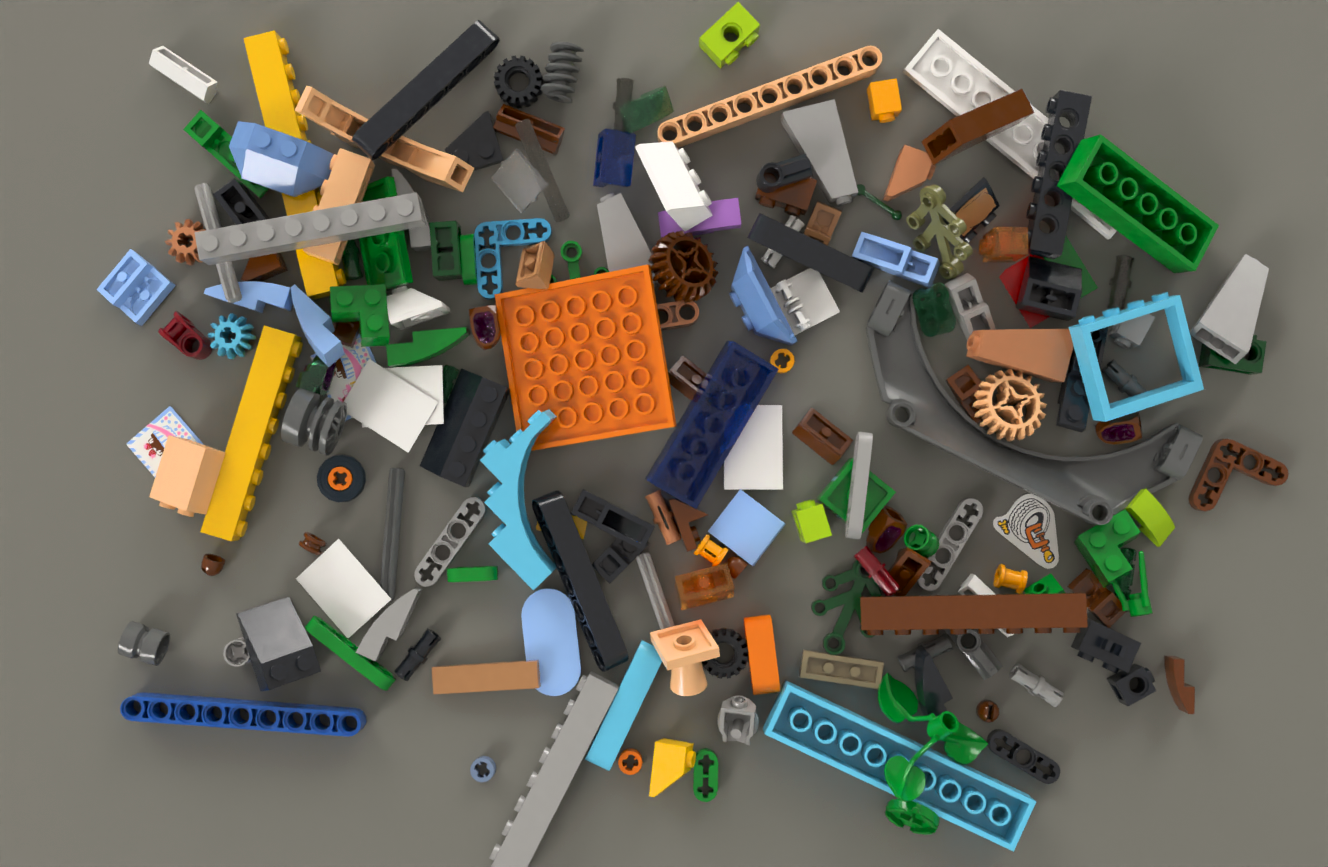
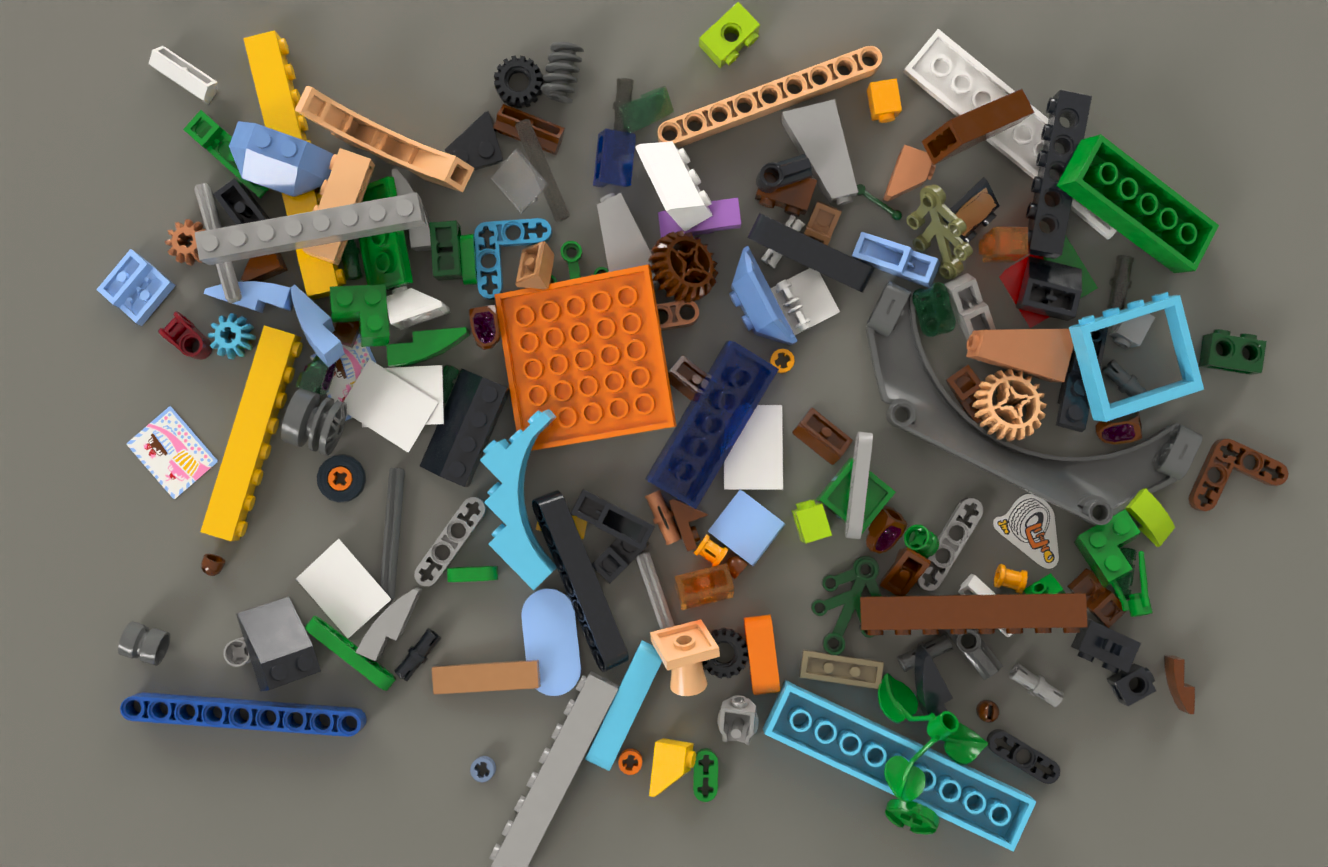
light nougat brick [149,435,226,517] -> none
reddish brown bush [298,532,327,555] -> none
black beam [352,20,500,160] -> none
dark red axle [854,546,900,596] -> none
light grey slope [1190,254,1269,364] -> none

